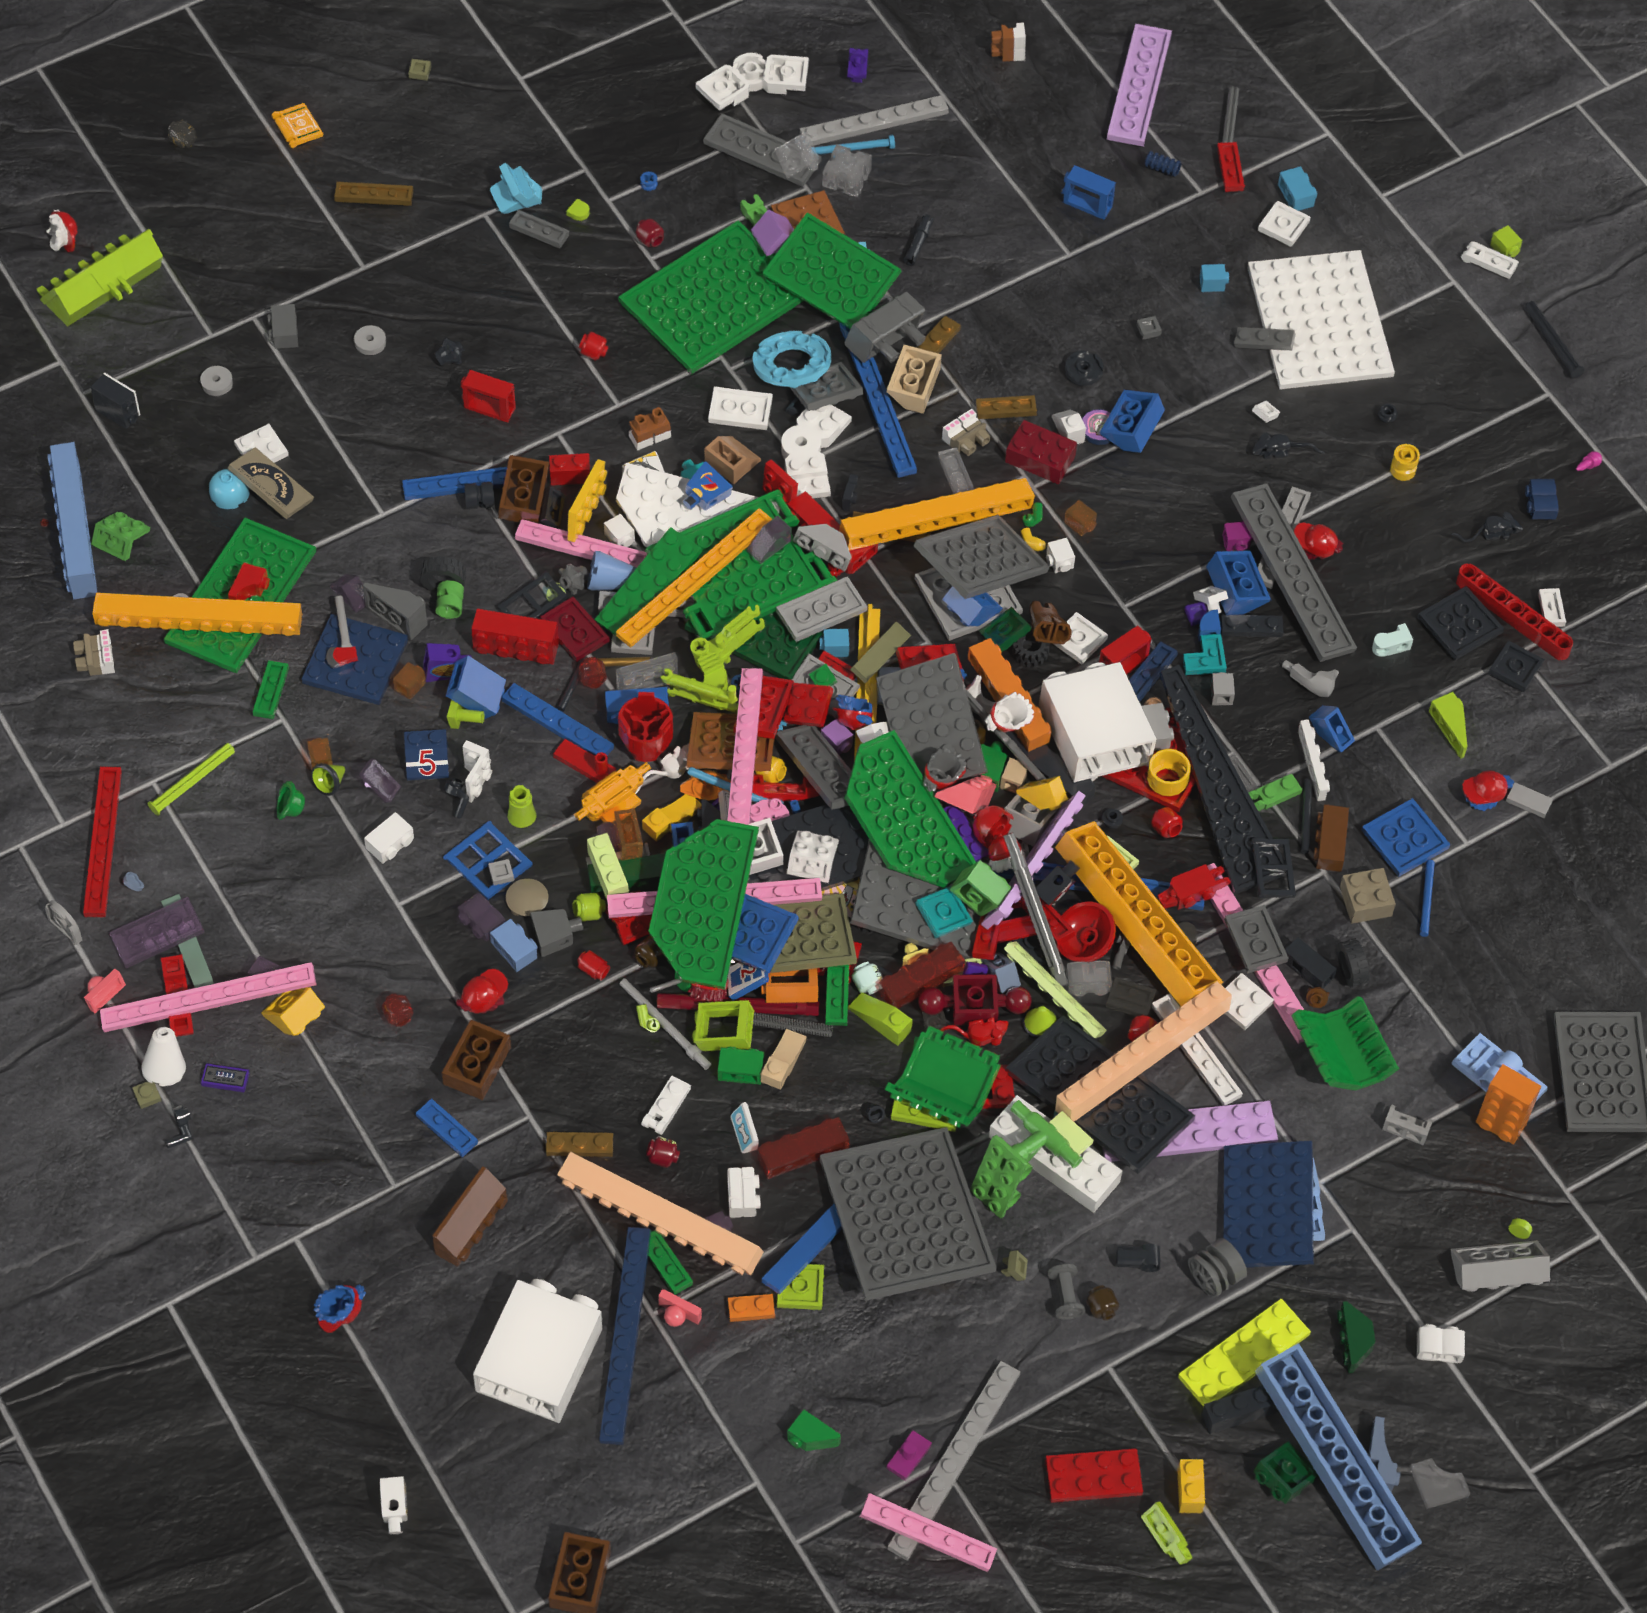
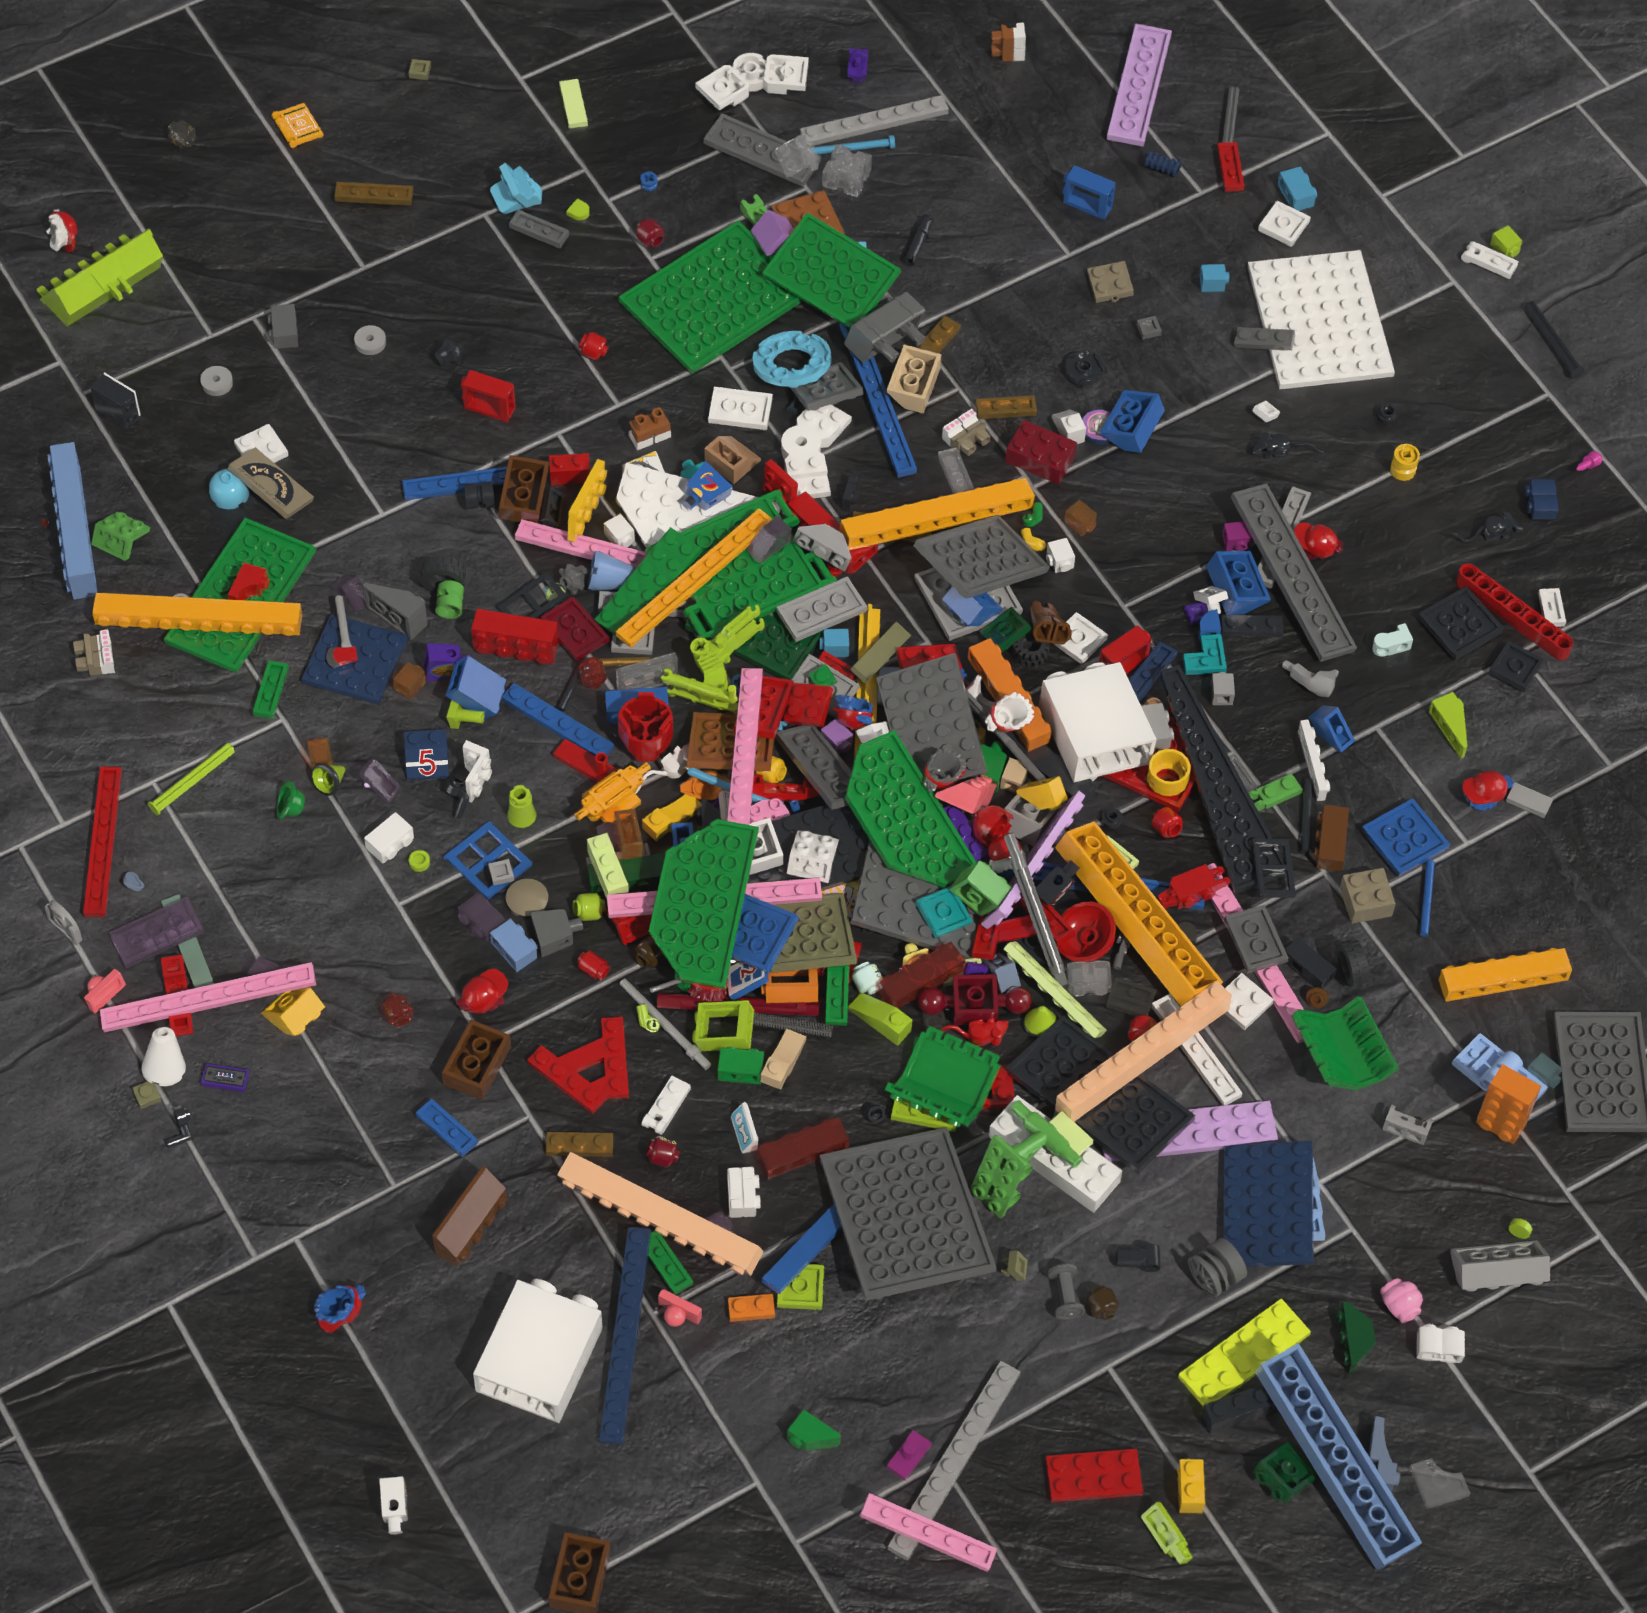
none -> lime tile [409,850,430,872]
none -> red plate [527,1017,629,1114]
none -> yellowish green tile [559,79,588,128]
none -> dark tan plate [1087,261,1134,303]
none -> bright pink hair [1380,1278,1423,1323]
none -> light orange brick [1438,948,1572,1002]
none -> clear light blue brick [1527,1053,1562,1091]

